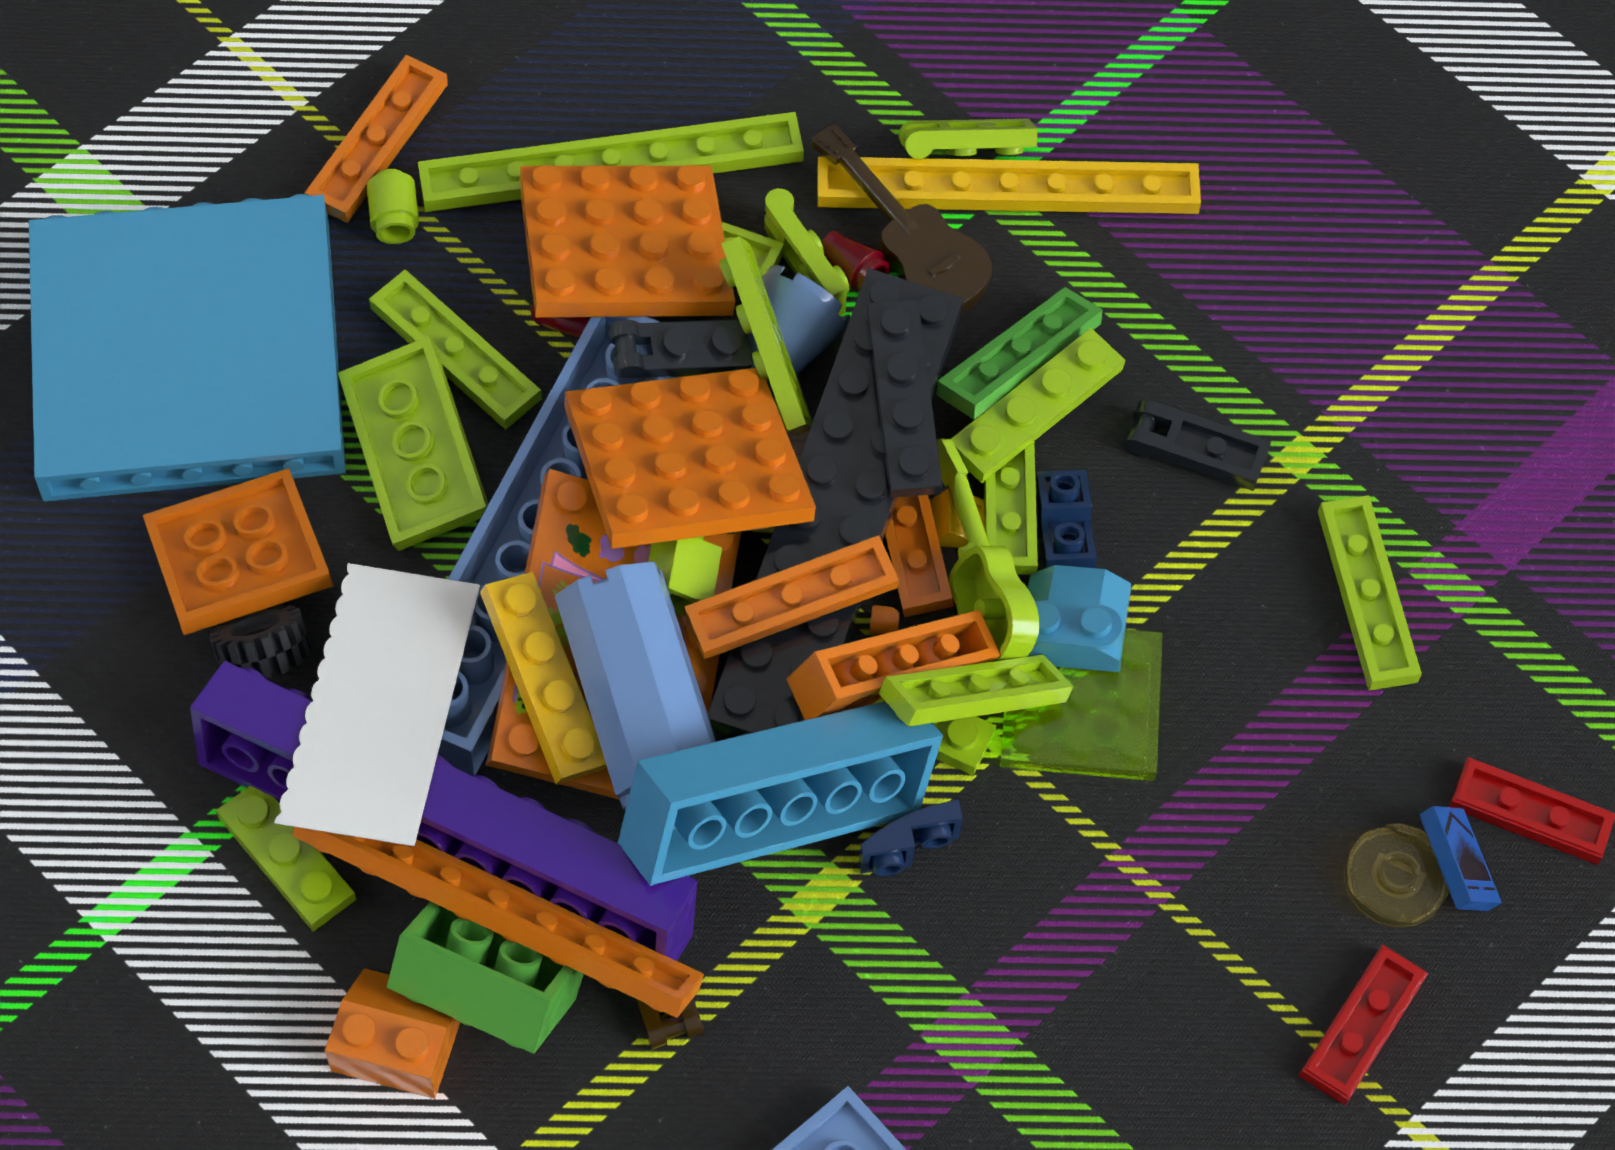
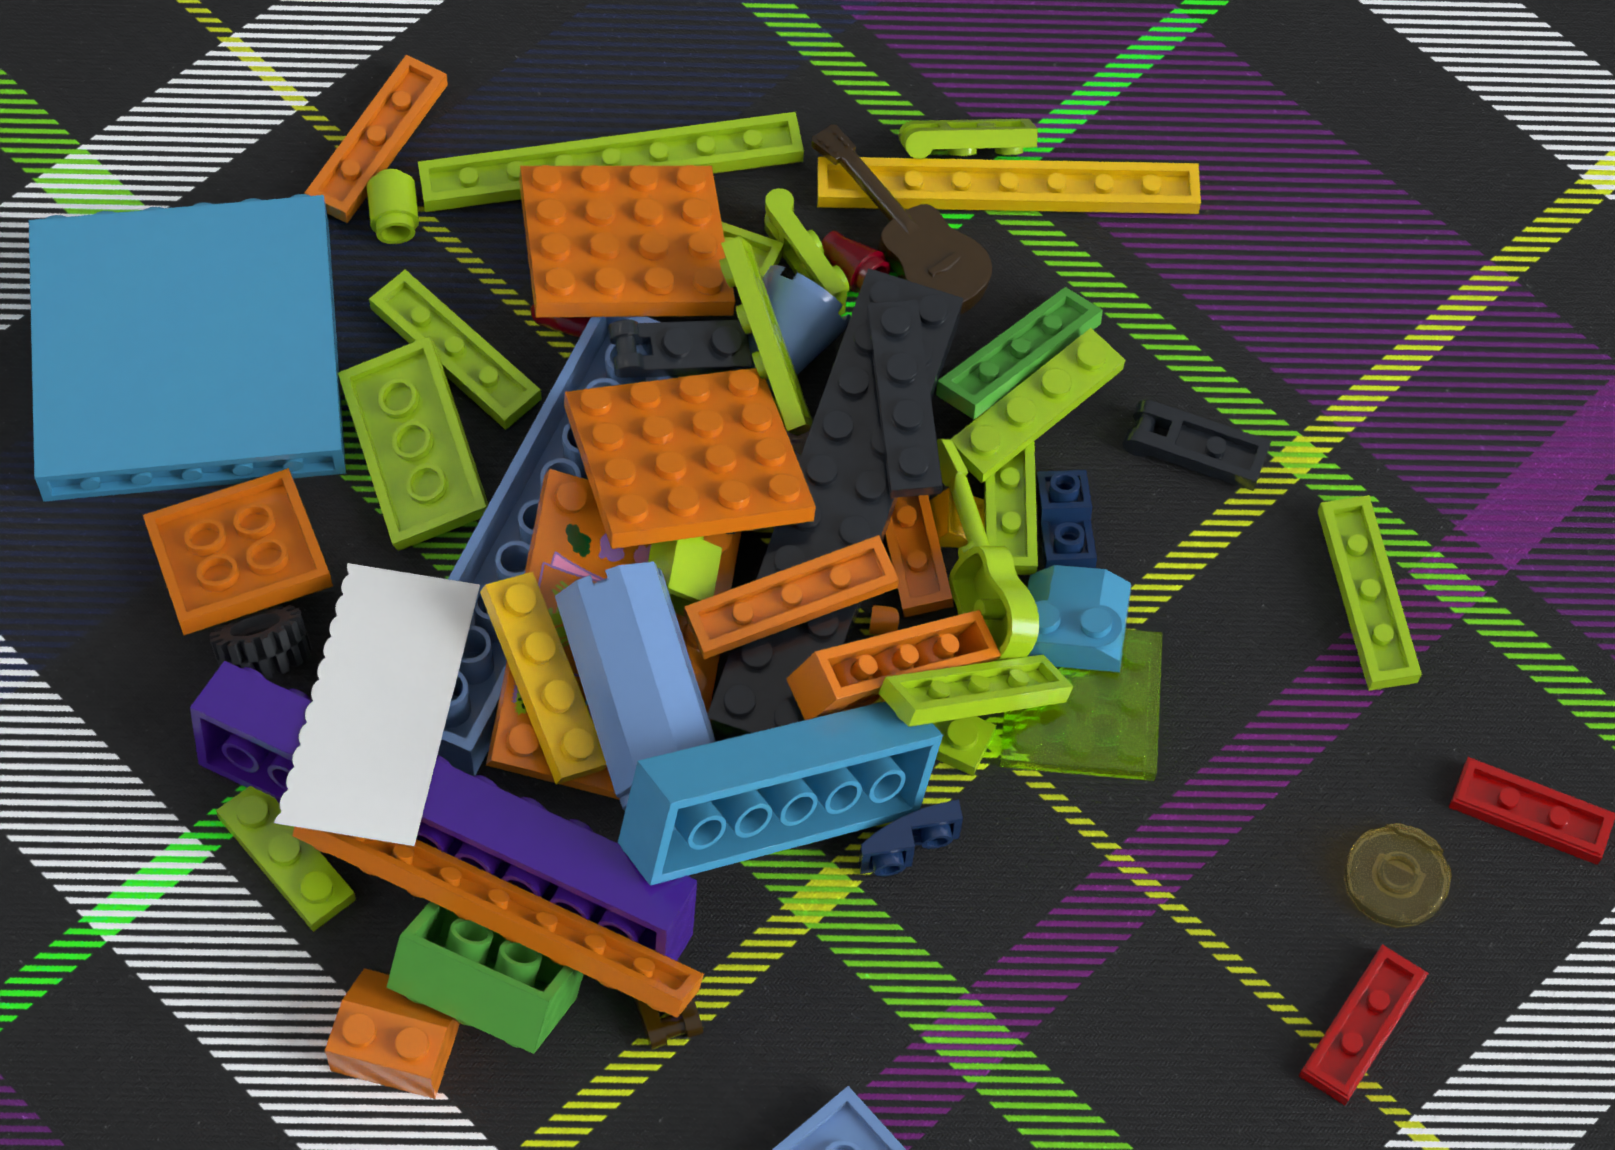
blue tile [1420,806,1502,911] -> none

